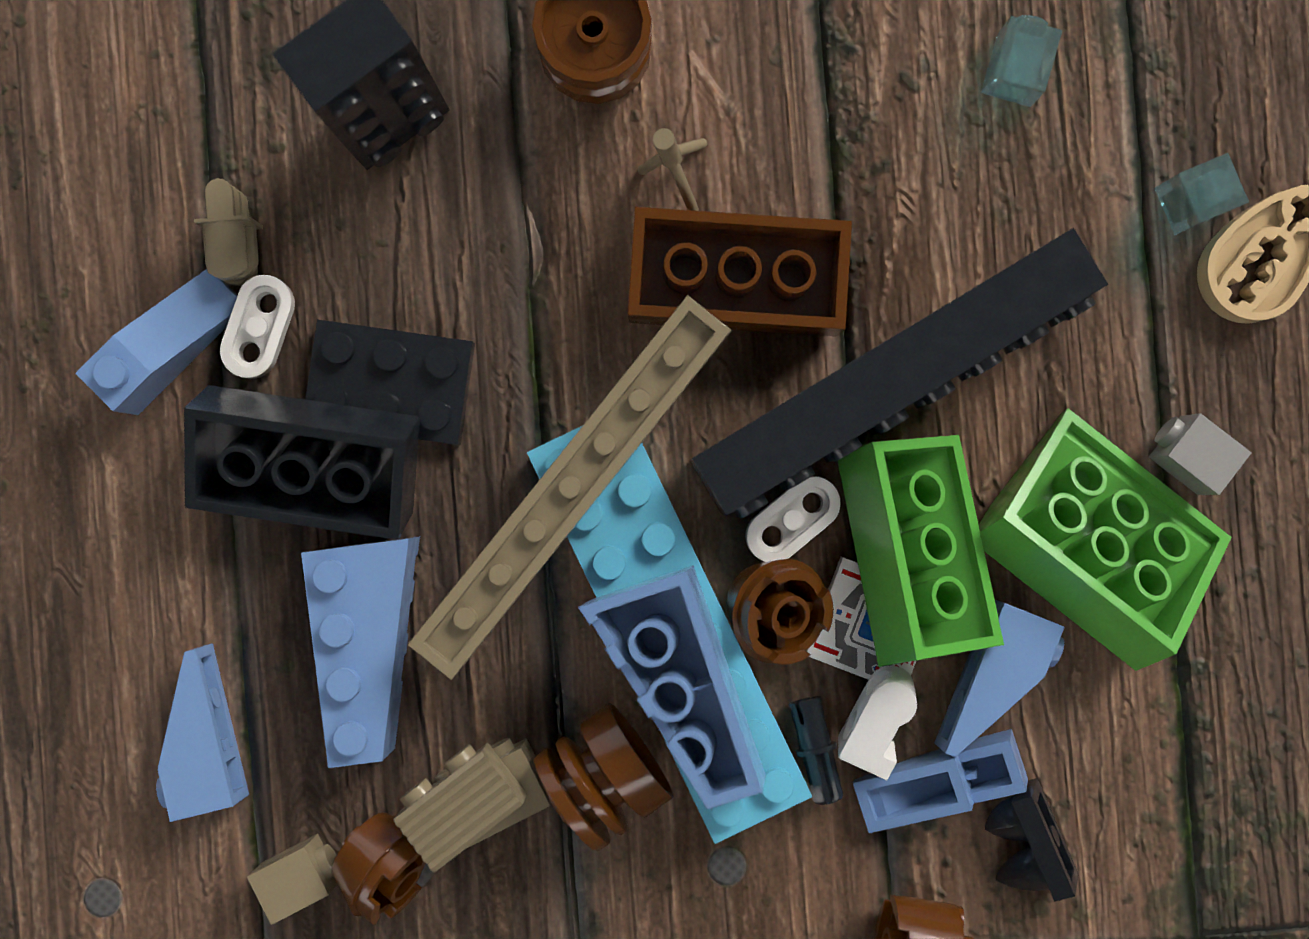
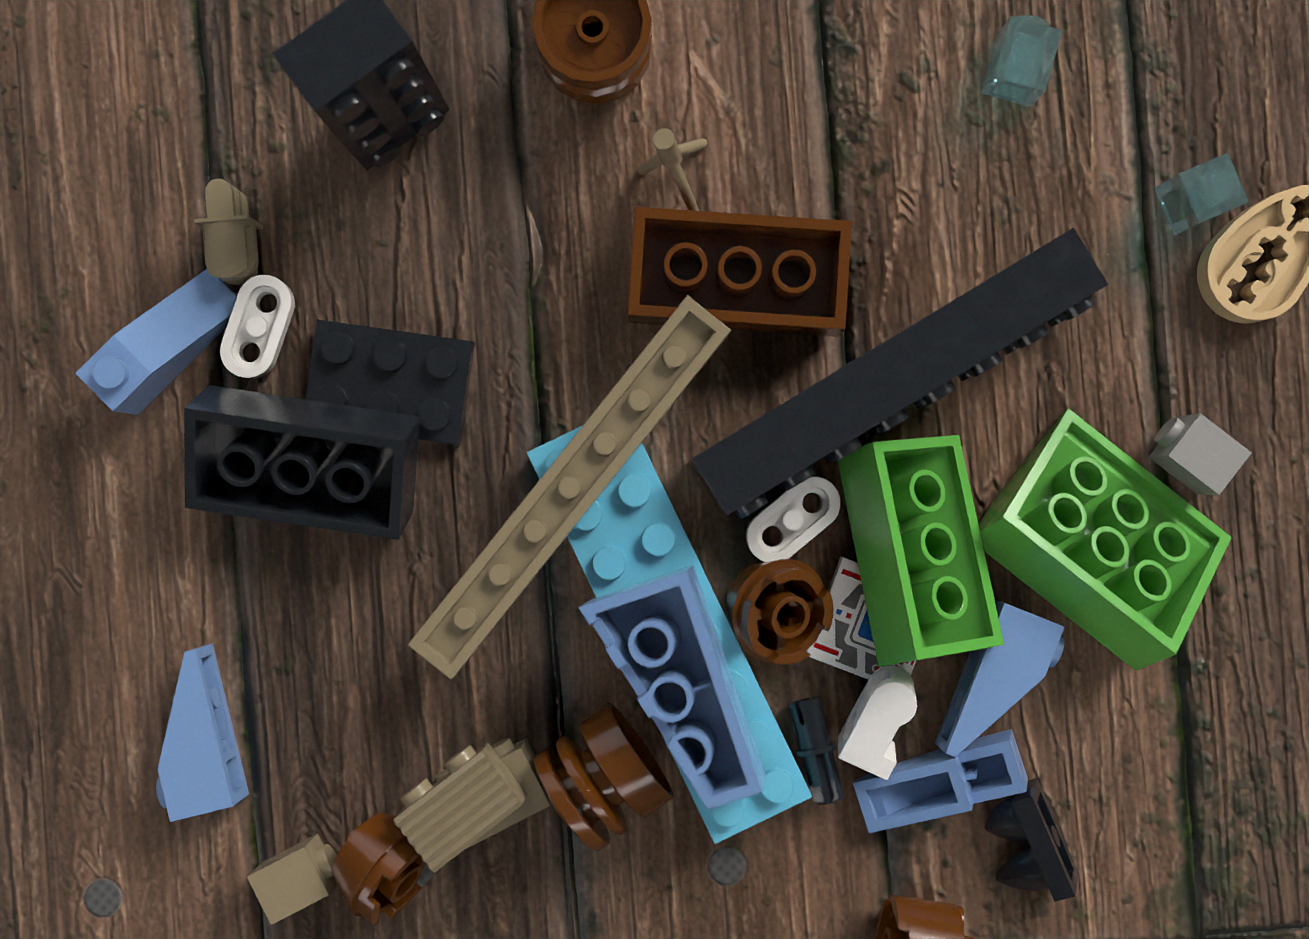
medium blue wedge [301,537,420,768] -> none

